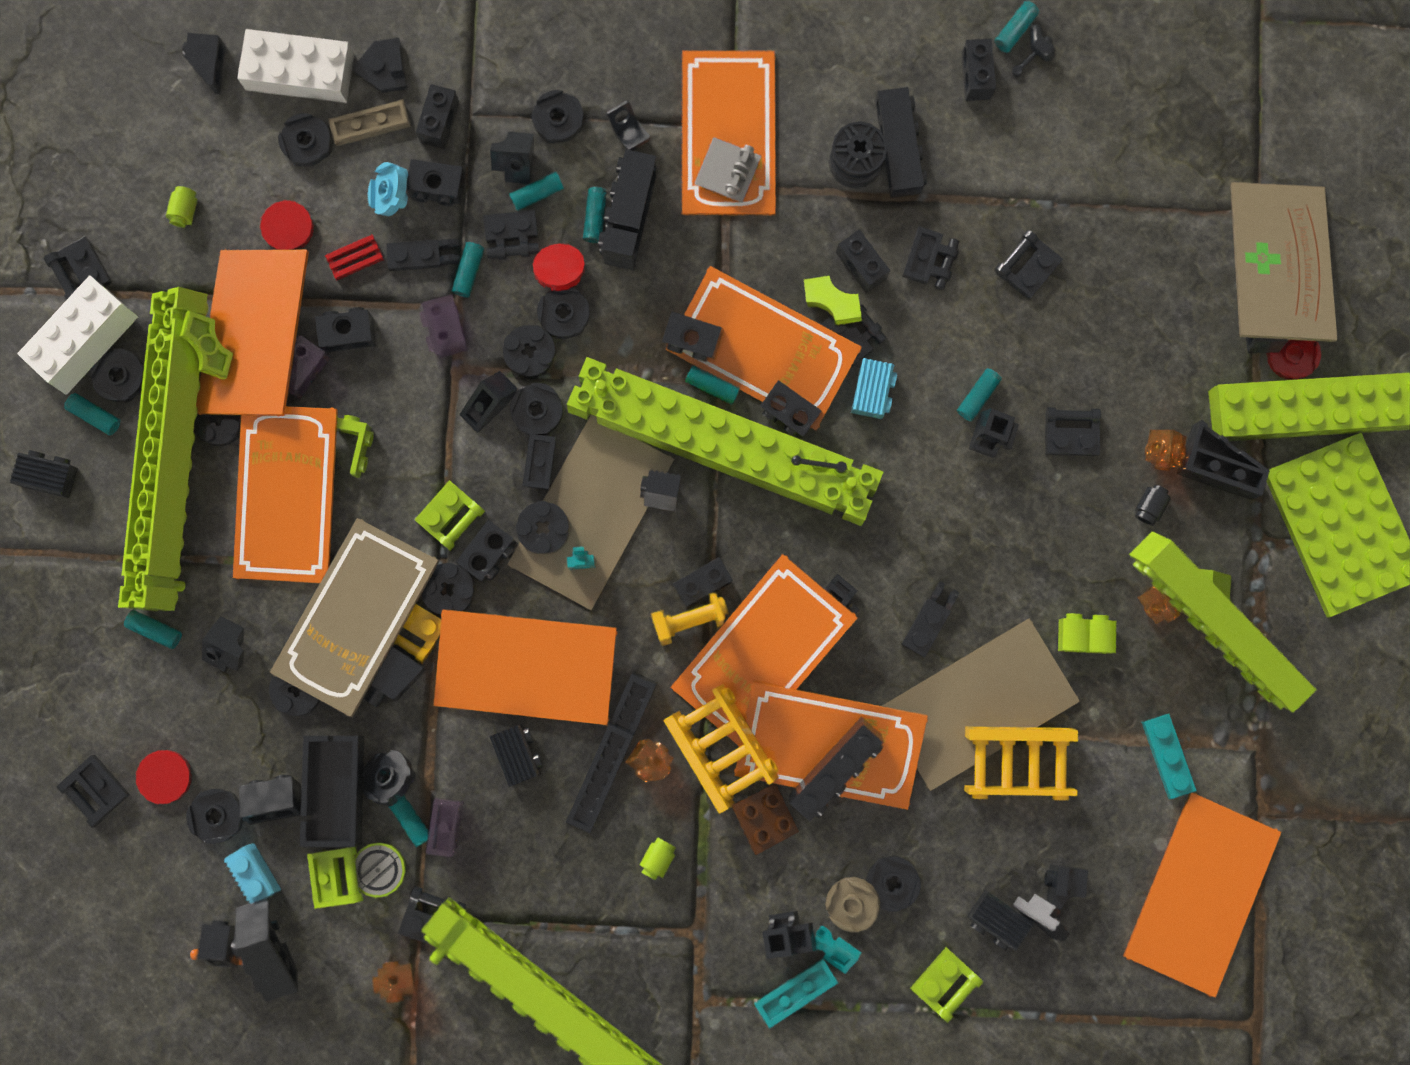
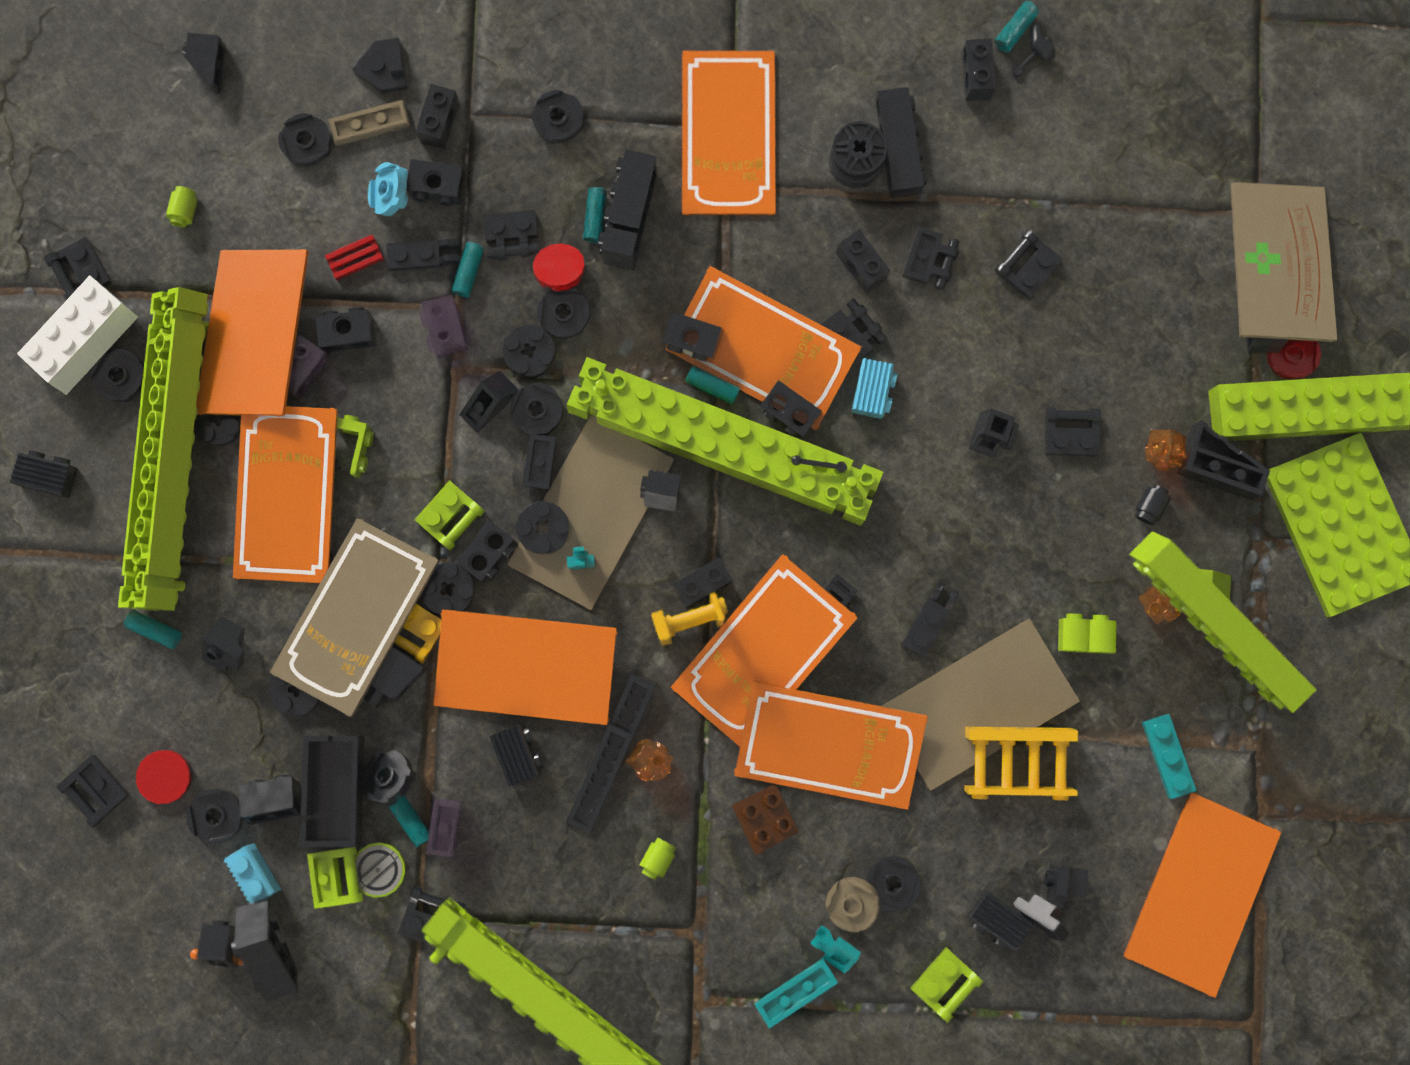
teal piece [64,393,120,436] -> none
lime tile [180,310,233,380] -> none
white brick [238,29,354,103] -> none
red tile [260,200,314,250] -> none
clear orange brick [372,961,414,1004] -> none
black brick [490,131,534,184] -> none
teal piece [510,172,564,211] -> none
black bracket [606,100,651,151] -> none
yellow fence [663,684,779,814] -> none
light grey hinge [694,137,761,202] -> none
black brick [762,911,817,959] -> none
black brick [789,717,884,821] -> none
lime tile [804,276,862,325] -> none
teal piece [957,369,1002,421] -> none

